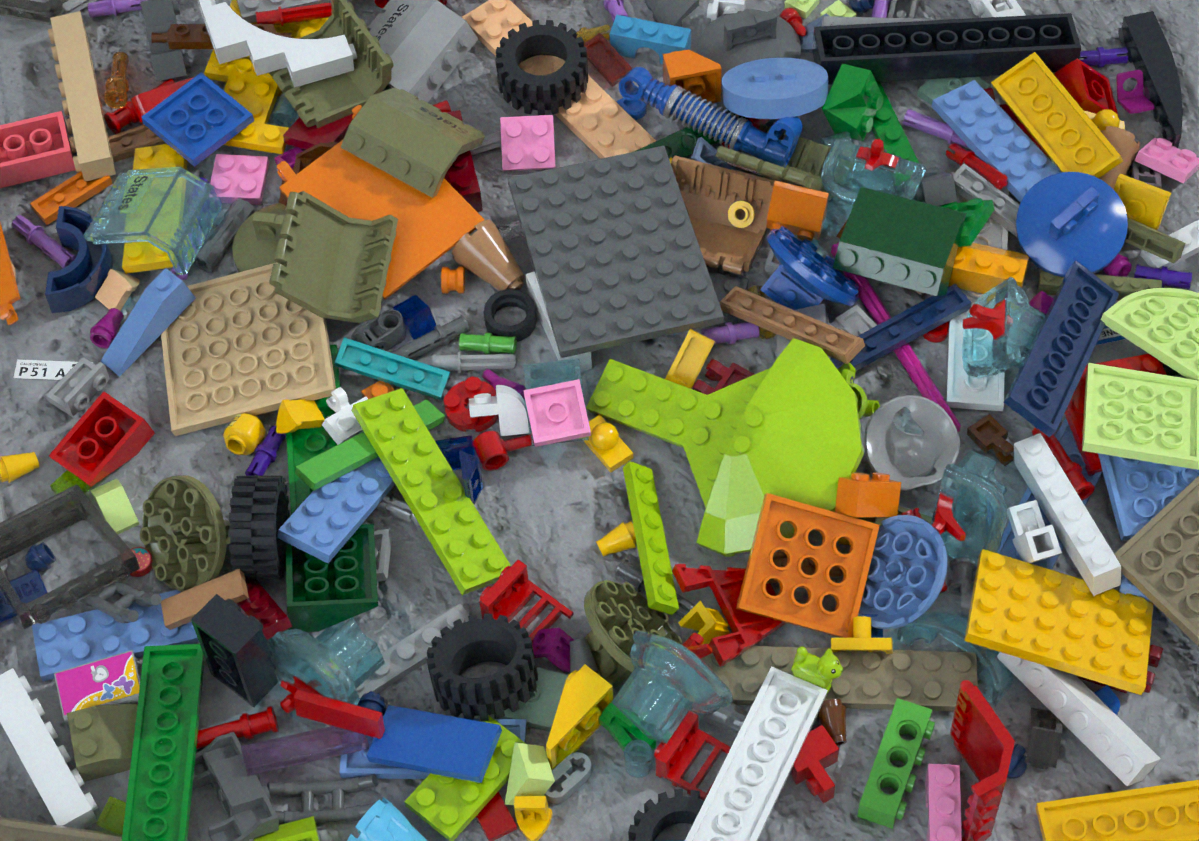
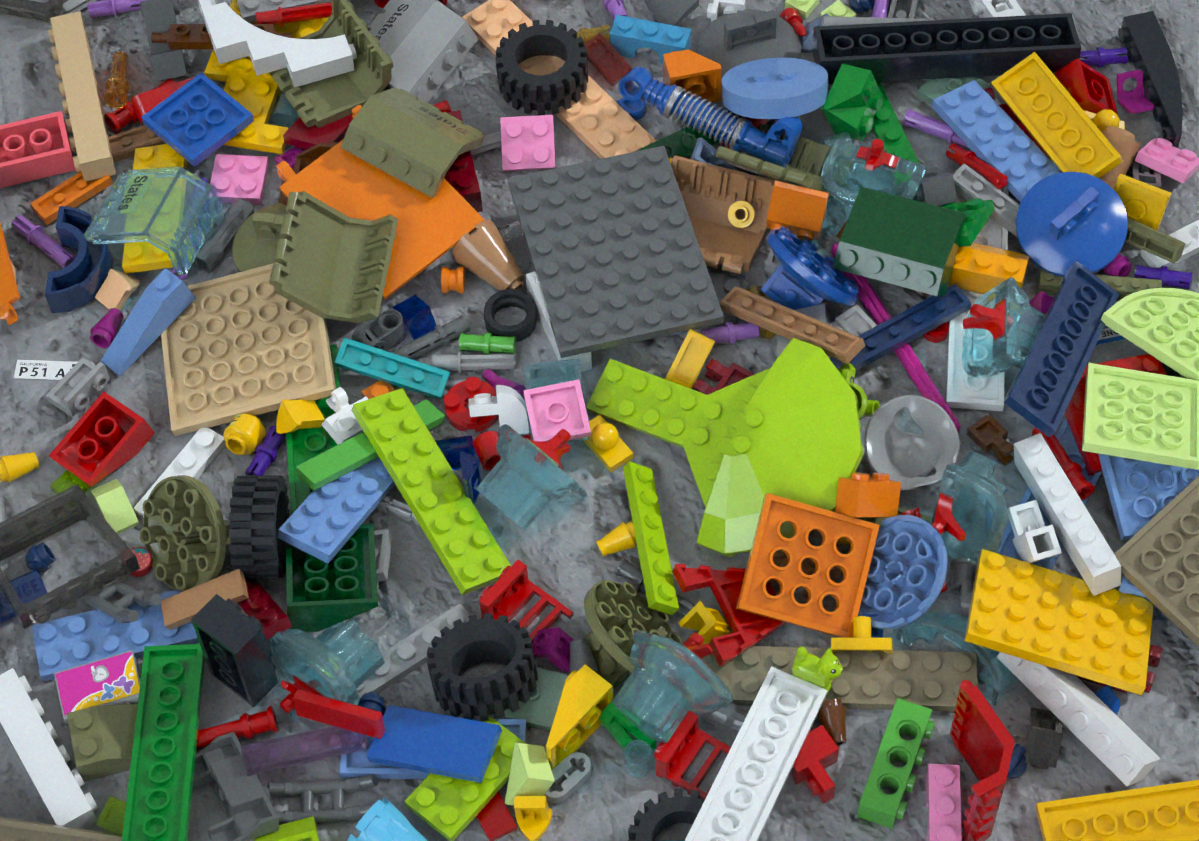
none -> white plate [134,427,226,518]
none -> clear light blue piece [476,424,588,531]

